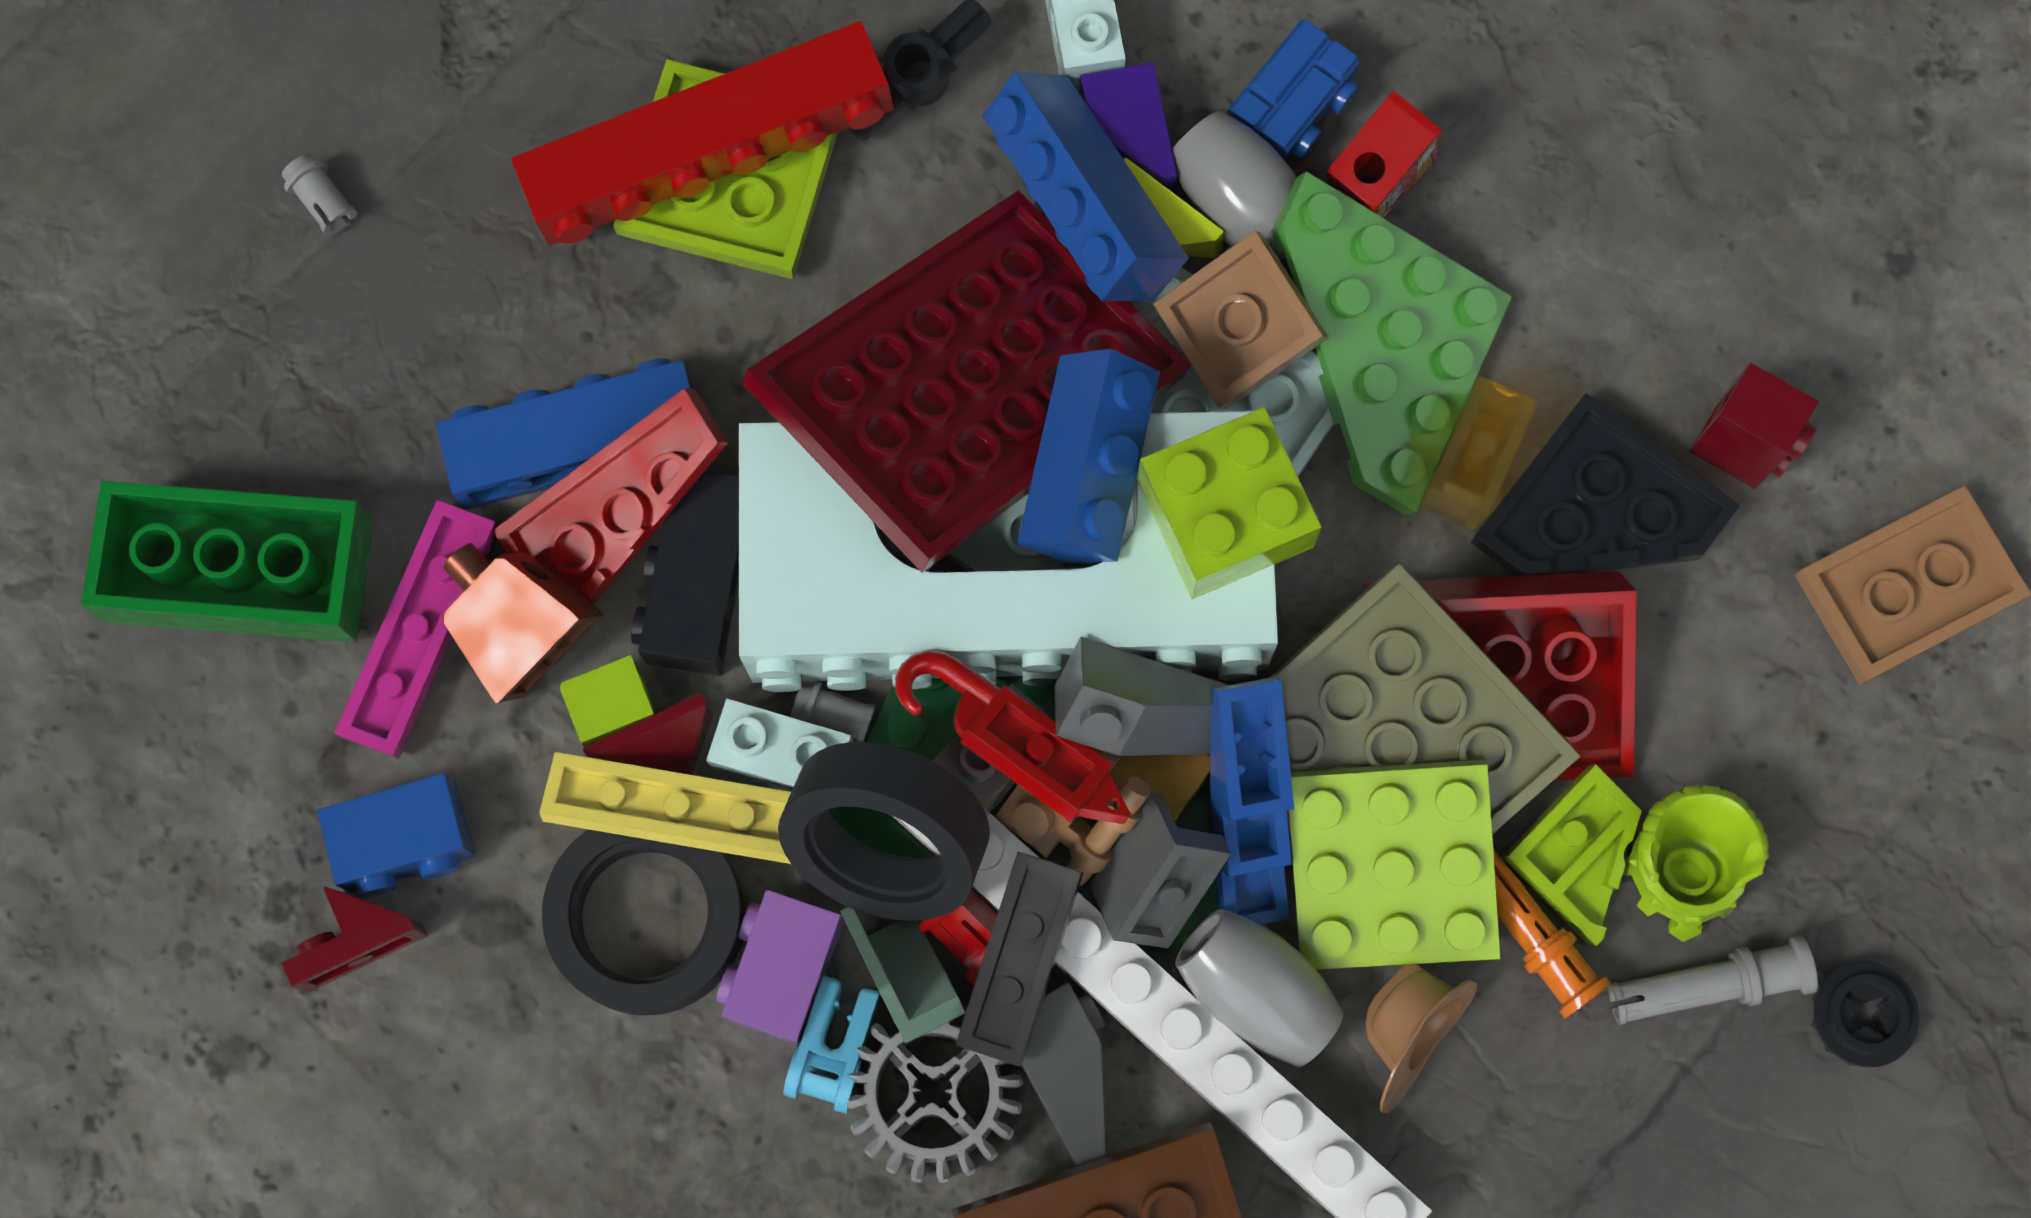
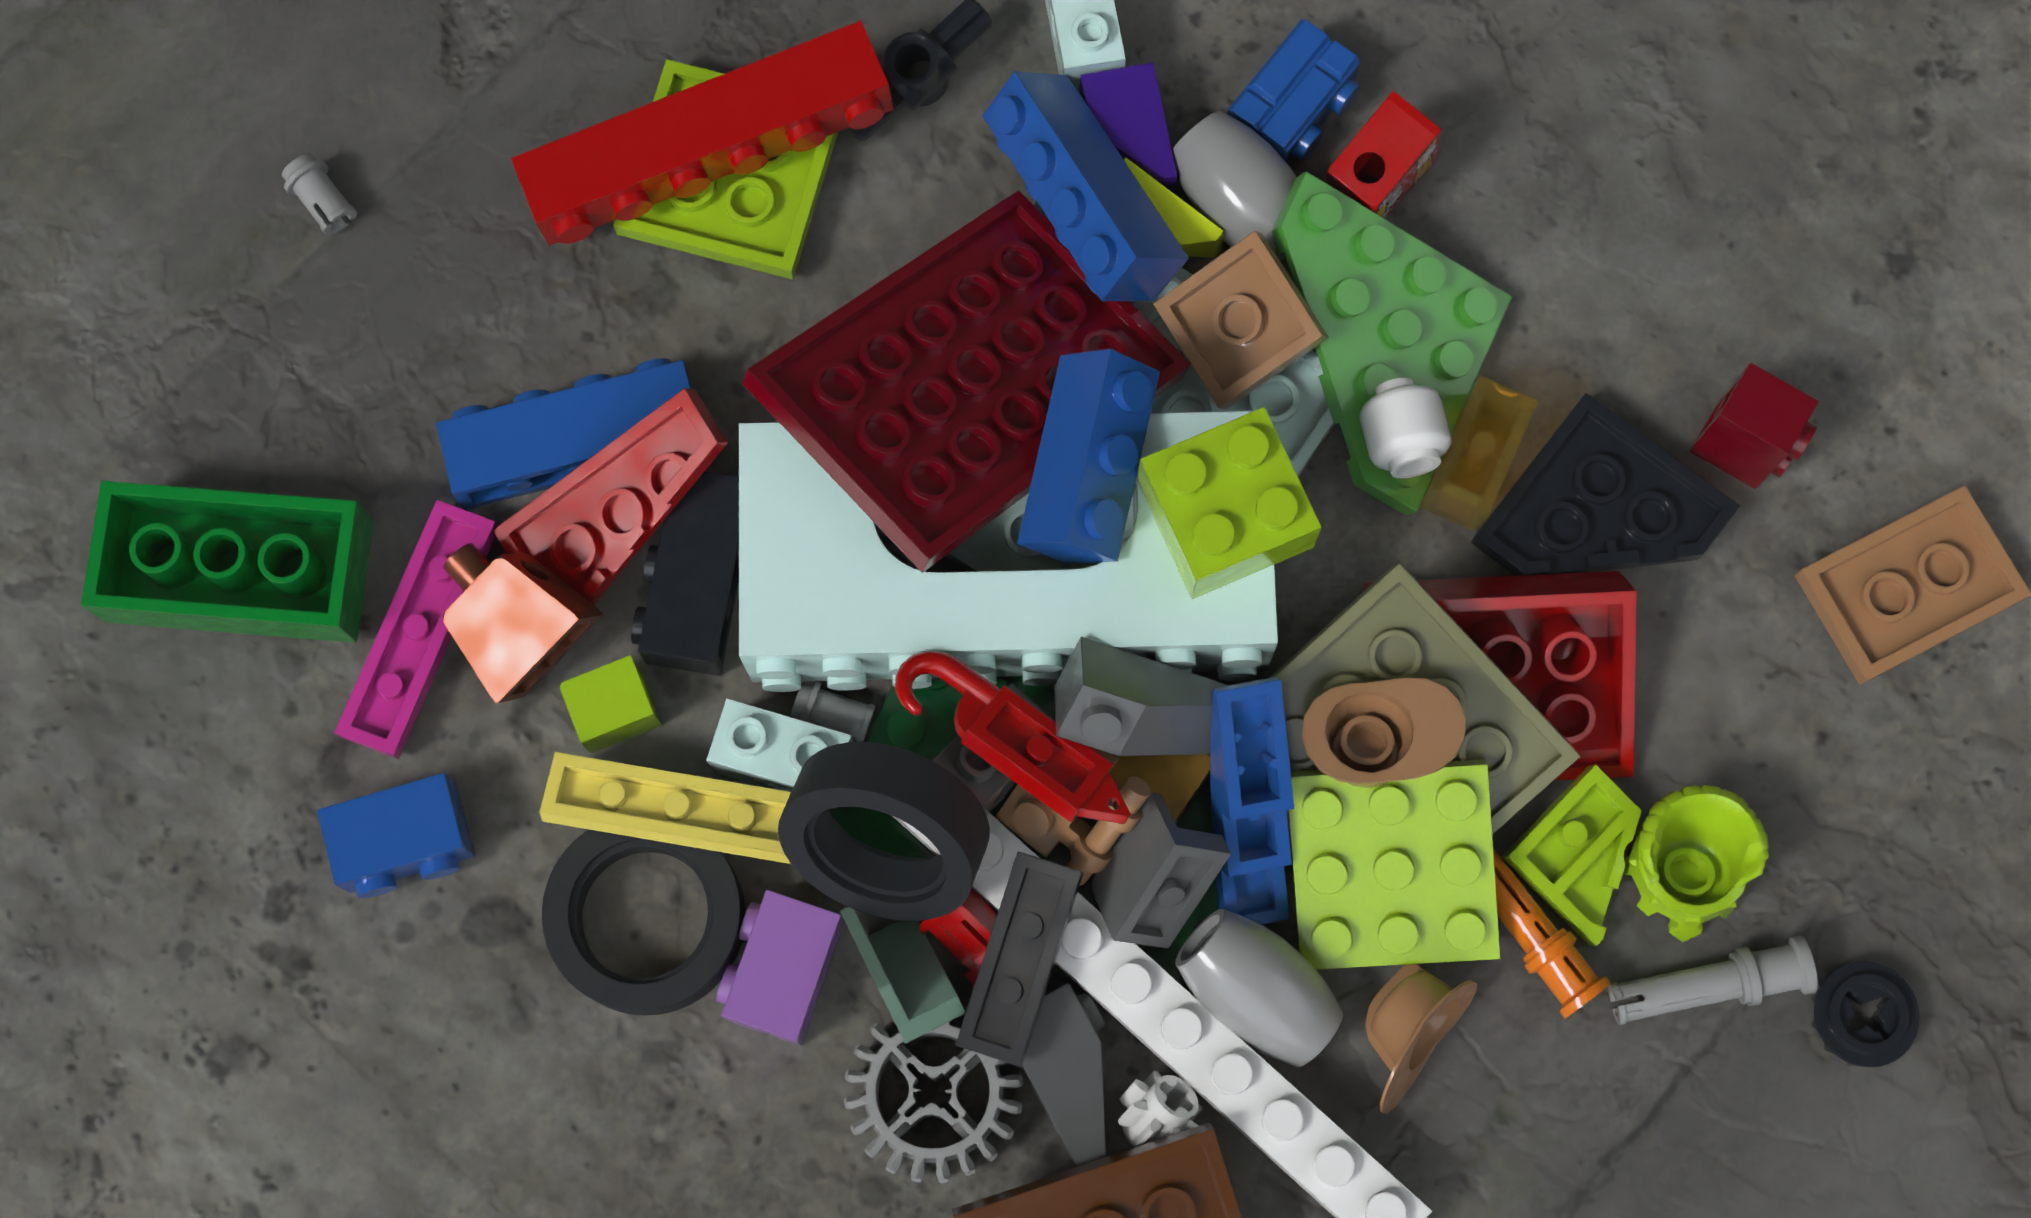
dark red slope [281,886,428,993] -> none
dark red slope [582,693,714,775] -> none
medium azure piece [783,975,881,1114] -> none
none -> white gear [1118,1071,1202,1147]
none -> medium nougat piece [1301,678,1466,788]
none -> white head [1359,378,1452,478]

